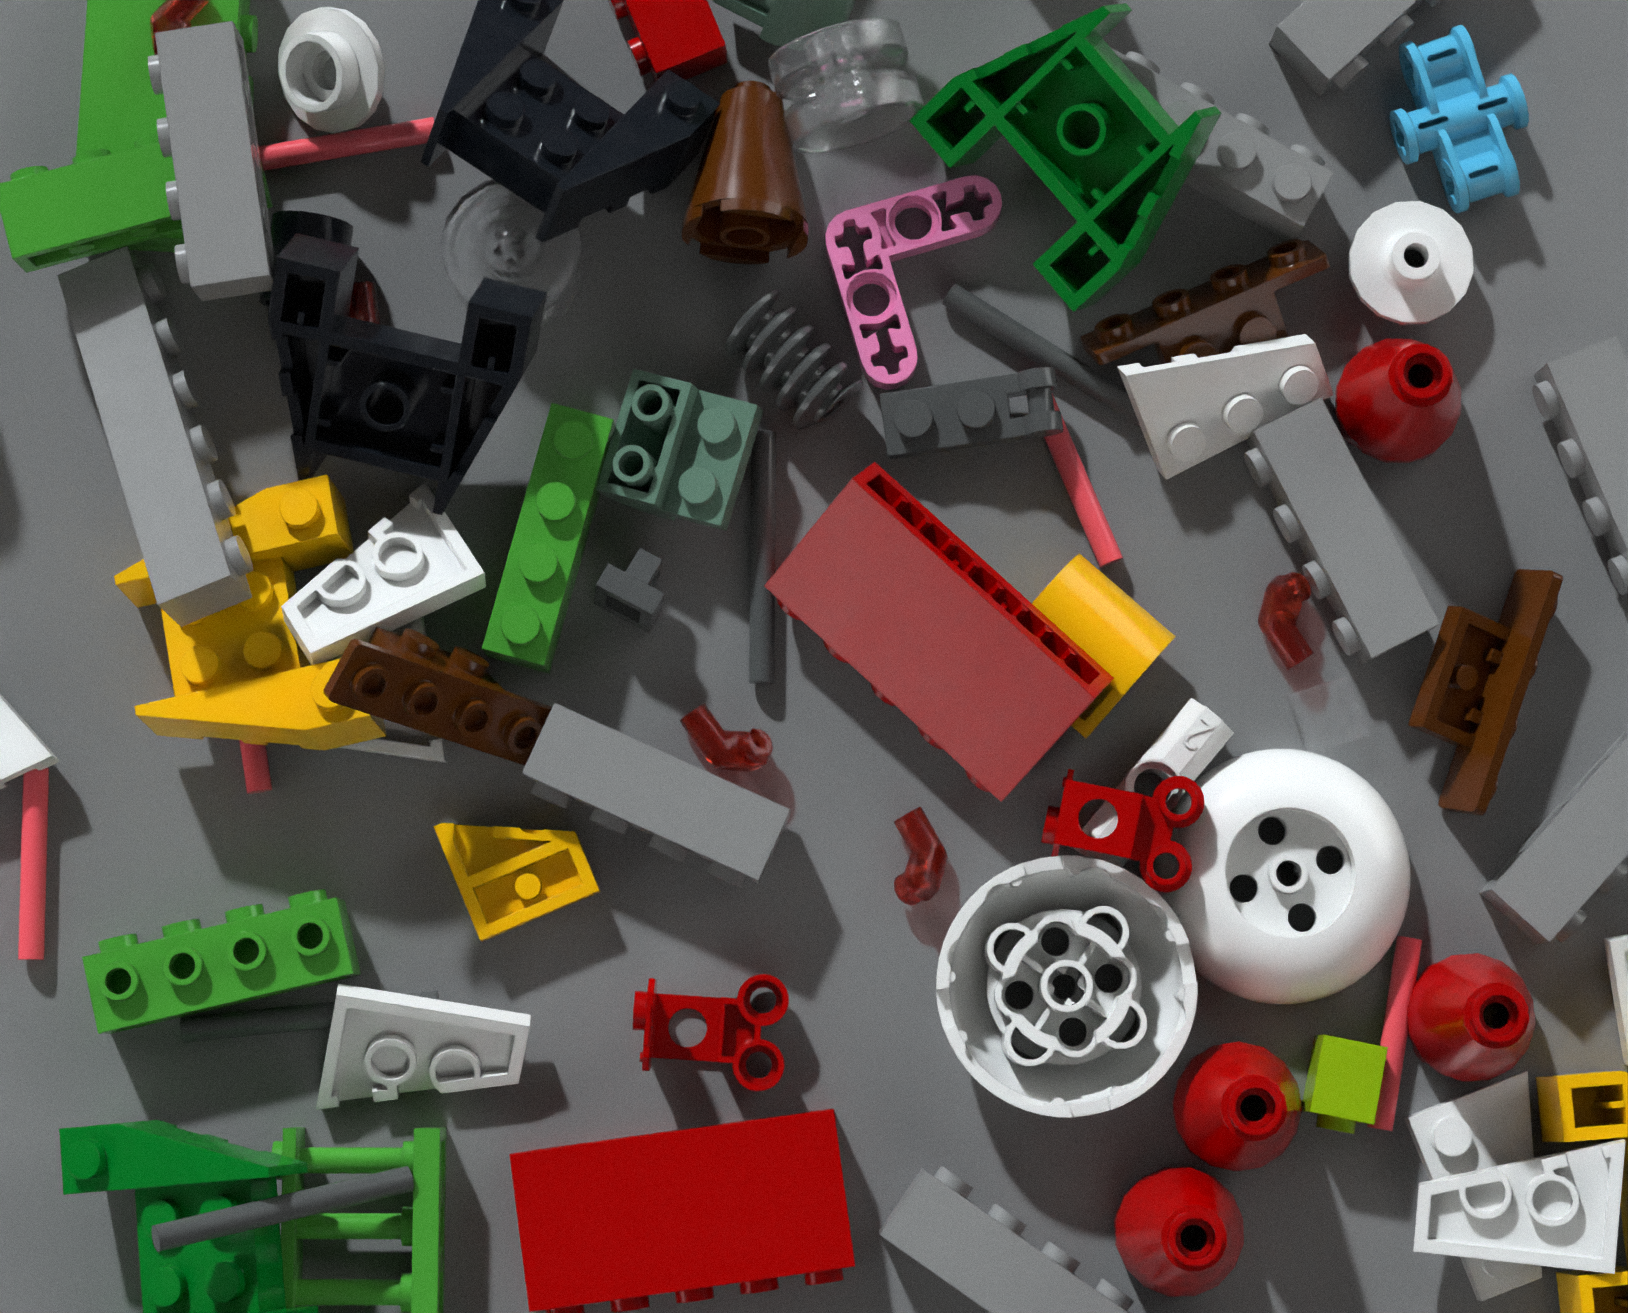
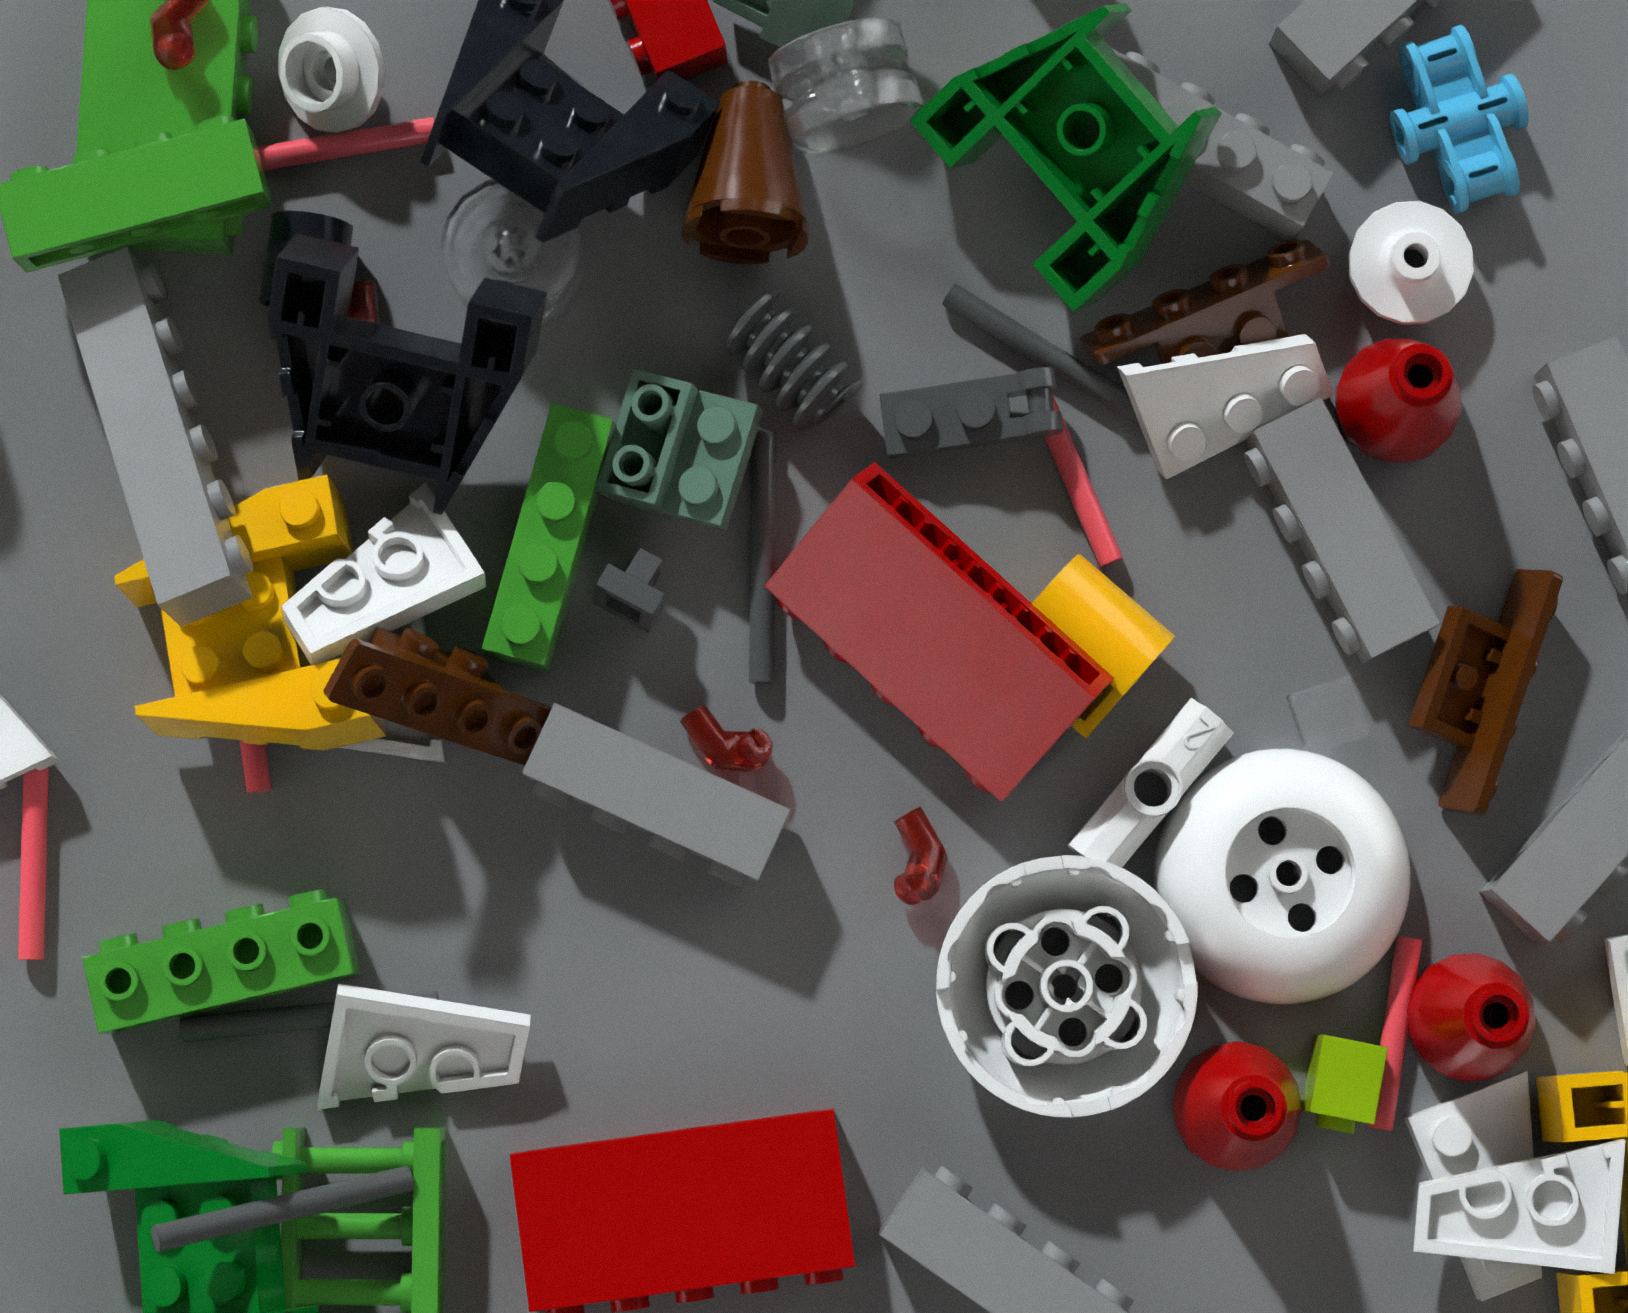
light grey brick [148,21,275,301] -> none
yellow wing [433,823,601,942] -> none
red piece [633,974,789,1091] -> none
bright pink beam [825,175,1002,390] -> none
red piece [1041,769,1205,893] -> none
red cone [1114,1167,1244,1297] -> none
clear red arm [1258,572,1314,671] -> none

